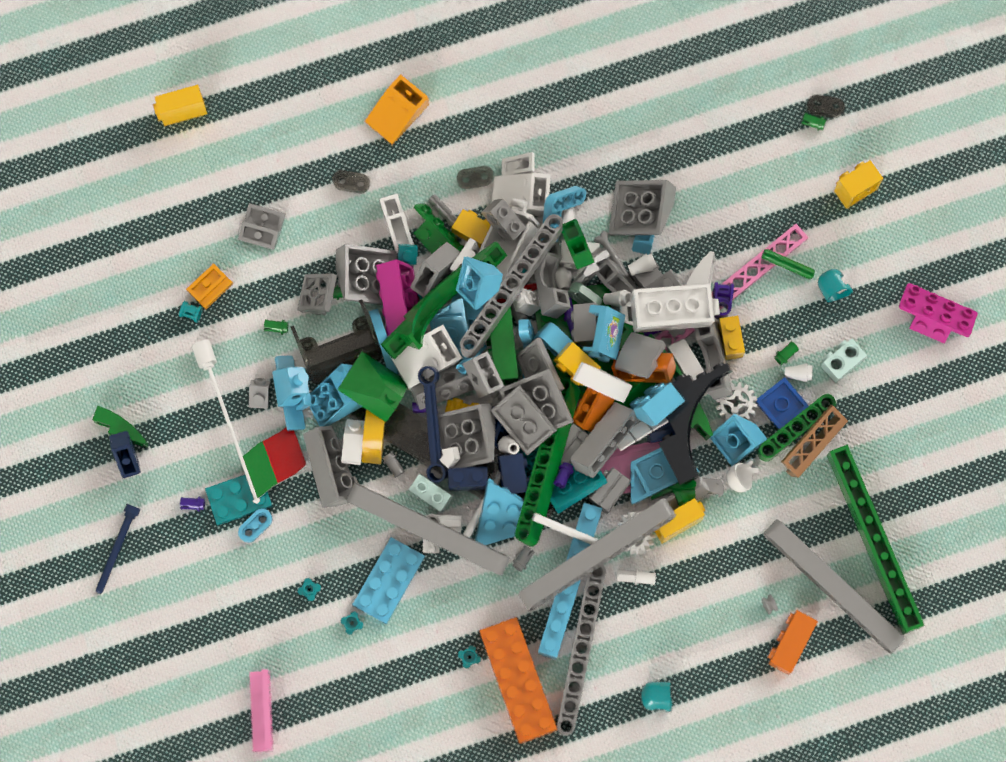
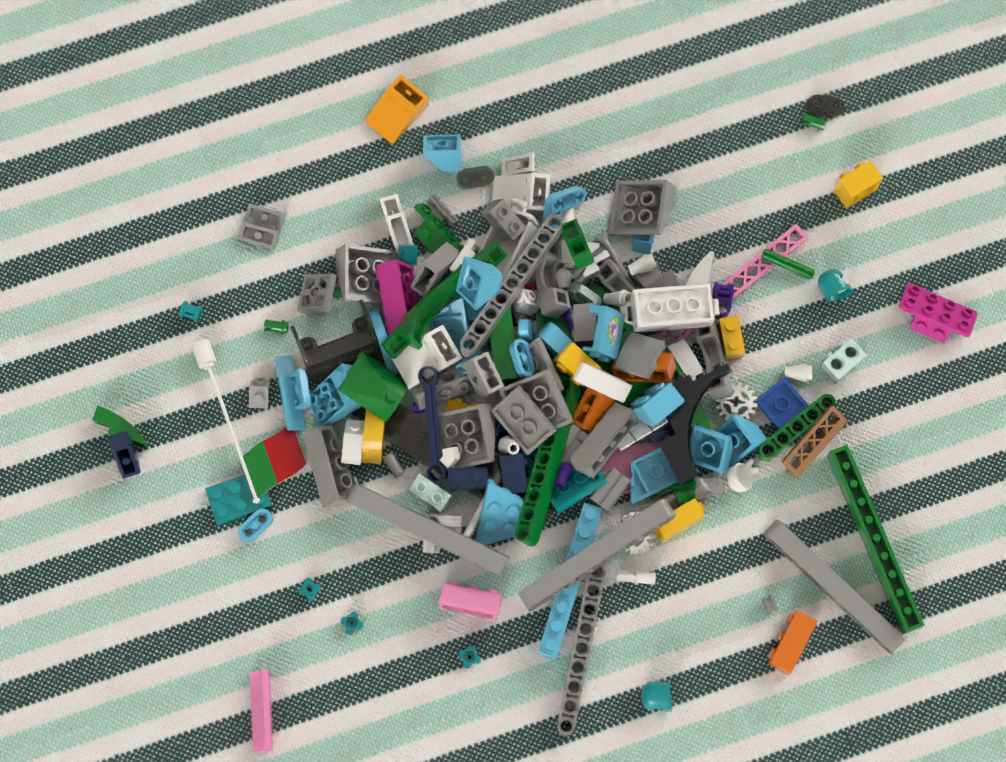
dark blue piece [96,504,141,594] -> none
yellow brick [153,85,207,126] -> none
dark purple pin [180,496,205,512] -> none
light orange plate [186,263,233,310] -> none
medium azure torso [272,367,309,407] -> none
clear smoke plate [332,170,370,194] -> none
medium azure plate [352,537,425,625] -> none
yellow brick [452,209,491,248] -> none
orange brick [479,617,557,744] -> none
light grey pin [512,546,535,572] -> none
white bar [532,513,599,545] -> none
green pin [774,341,799,365] -> none
none -> medium azure slope [423,134,461,173]
none -> bright pink slope [438,581,502,620]
none -> medium azure plate [509,339,535,378]
none -> medium azure slope [690,425,733,473]

